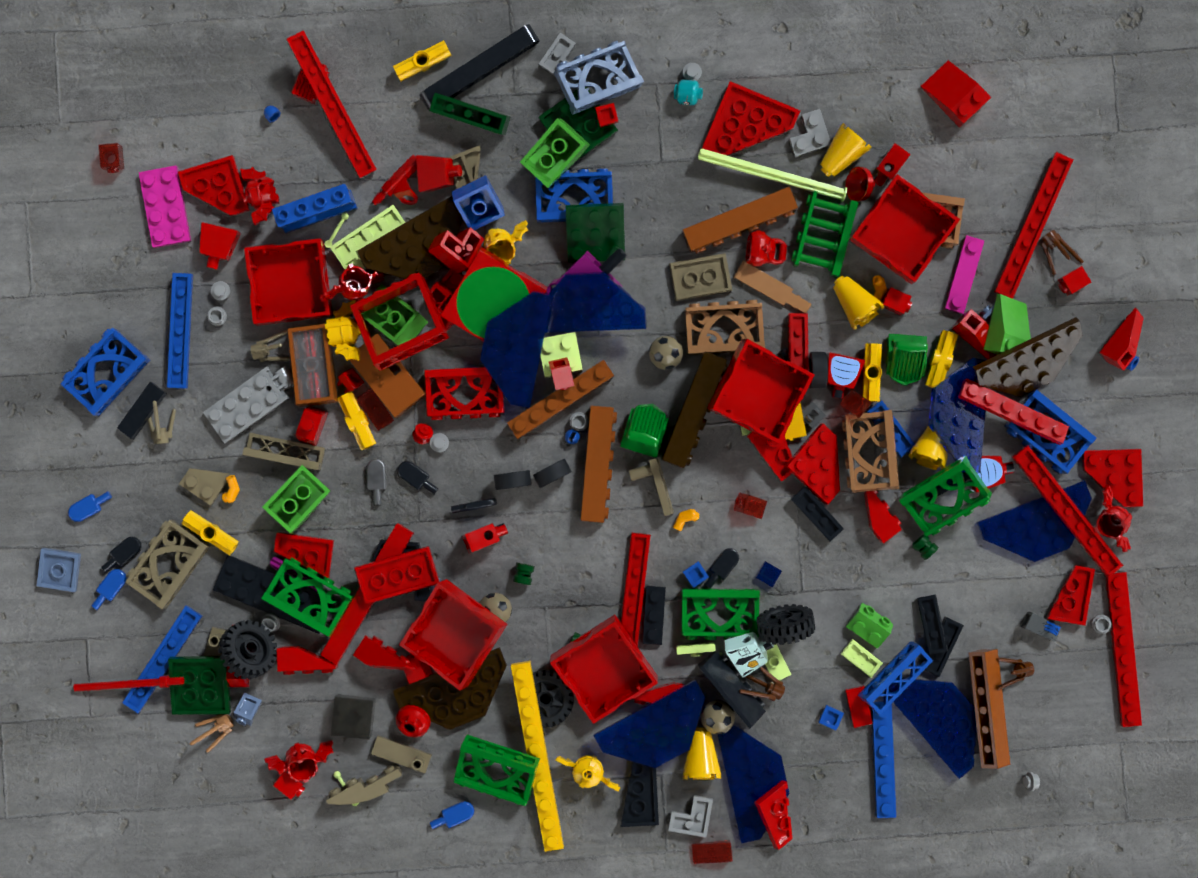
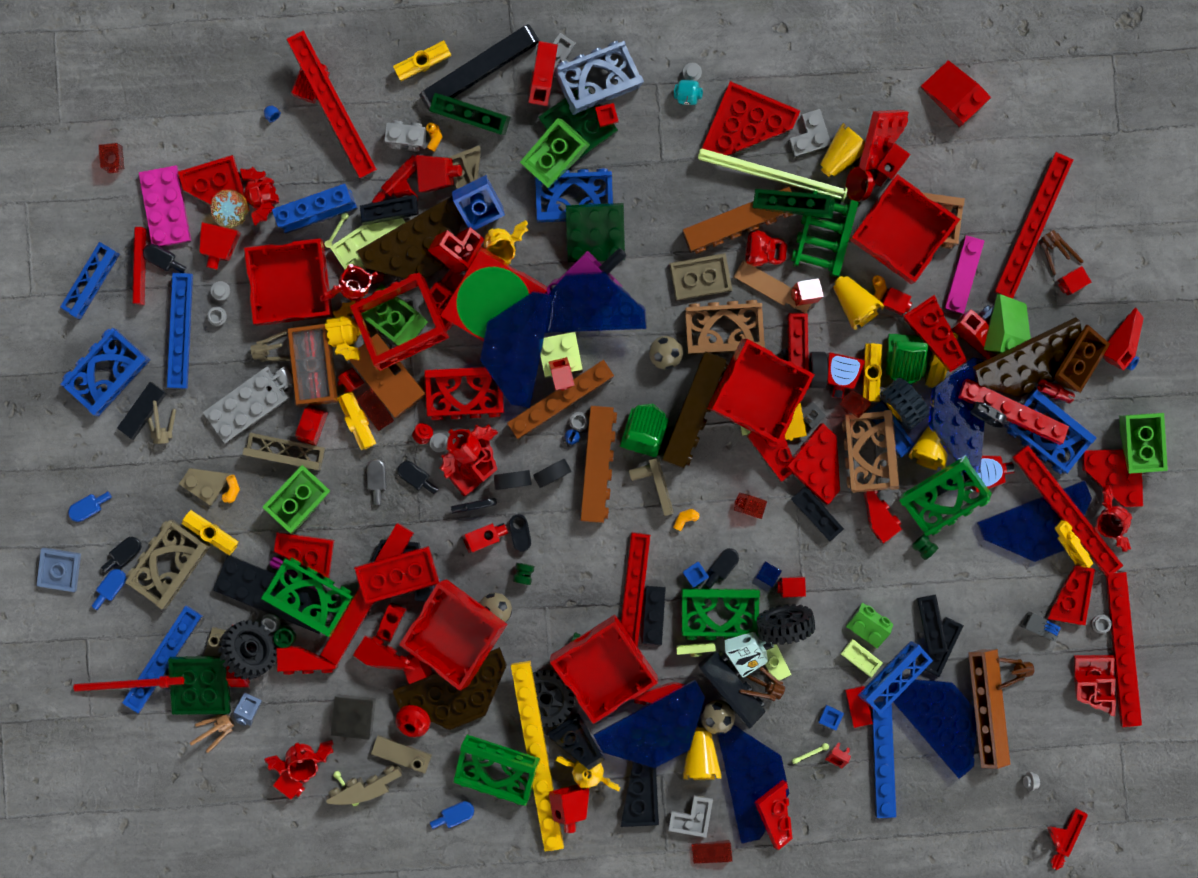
none -> blue fence [60,242,120,319]
none -> red tile [133,227,147,305]
none -> black piece [143,244,187,273]
none -> clear yellow tile [211,189,248,228]
none -> dark green wheel [274,627,296,648]
none -> black tile [360,195,419,225]
none -> red leg [376,602,407,642]
none -> light grey brick [384,120,427,152]
none -> light orange arm [426,122,442,152]
none -> red helmet [439,424,498,479]
none -> red slope [448,438,498,497]
none -> black piece [509,514,531,552]
none -> red slope [528,41,558,106]
none -> black wing [546,713,605,770]
none -> red torso [549,784,589,833]
none -> dark green slope [753,189,835,219]
none -> red brick [777,576,806,597]
none -> brick [791,279,824,306]
none -> yellowish green hinge [792,743,829,764]
none -> red tile [825,743,851,769]
none -> red plate [859,110,909,170]
none -> black wheel [880,378,930,430]
none -> red wing [903,295,966,372]
none -> black piece [970,402,1007,428]
none -> red pin [1037,380,1075,404]
none -> red piece [1047,808,1088,870]
none -> reddish brown slope [1054,325,1110,393]
none -> yellow hinge [1055,520,1093,568]
none -> red slope [1074,655,1116,716]
none -> bright green slope [1119,413,1168,473]

